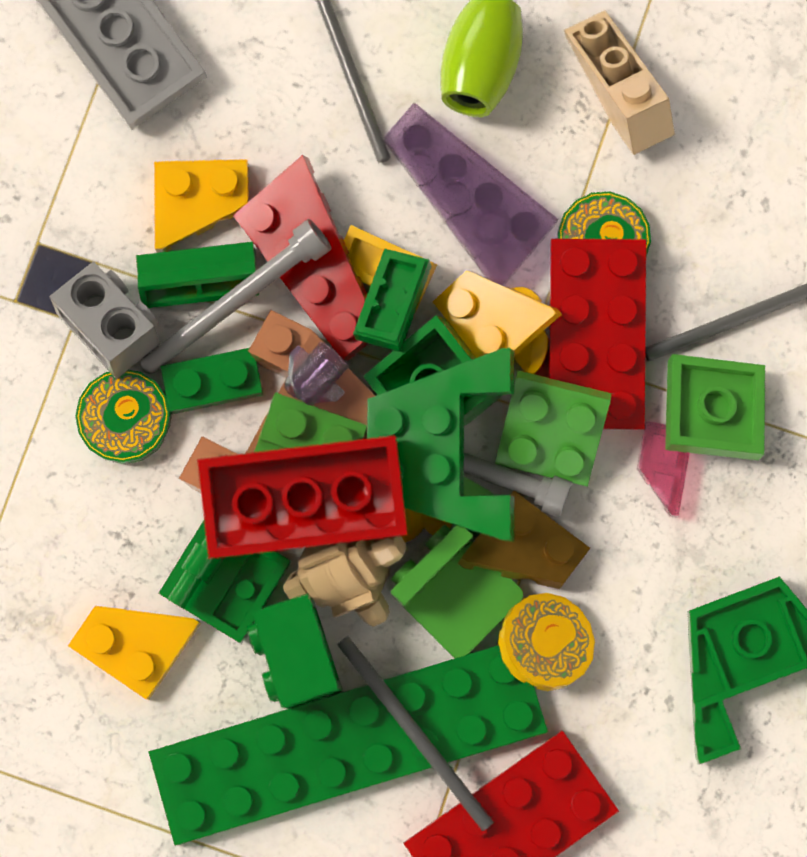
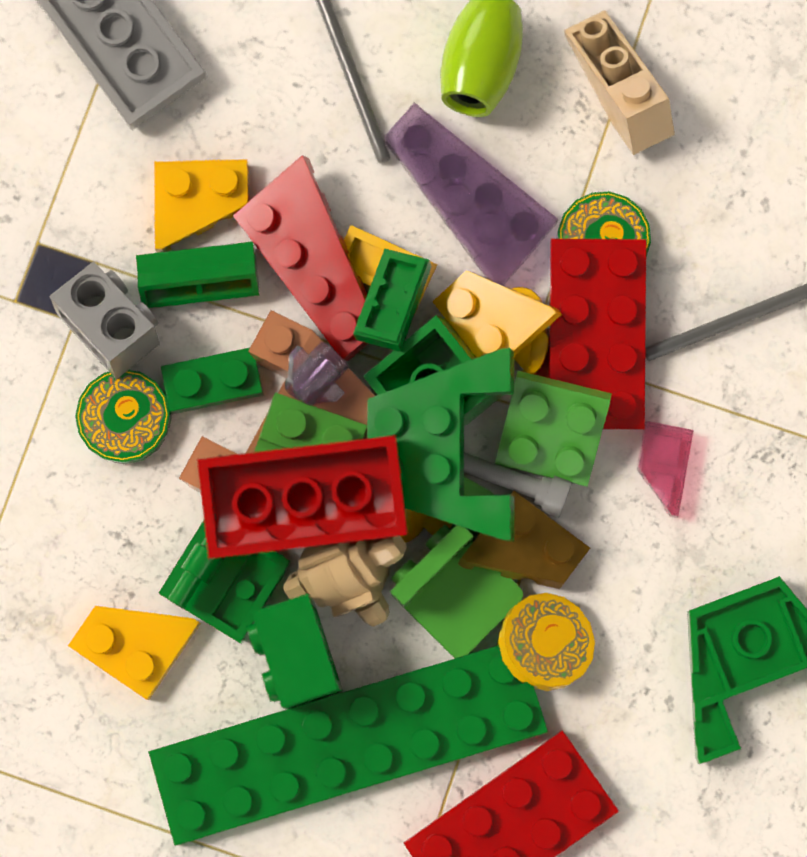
light grey piece [141,219,332,374] -> none
dark grey axle [337,636,494,831] -> none
bright green plate [665,354,765,461] -> none

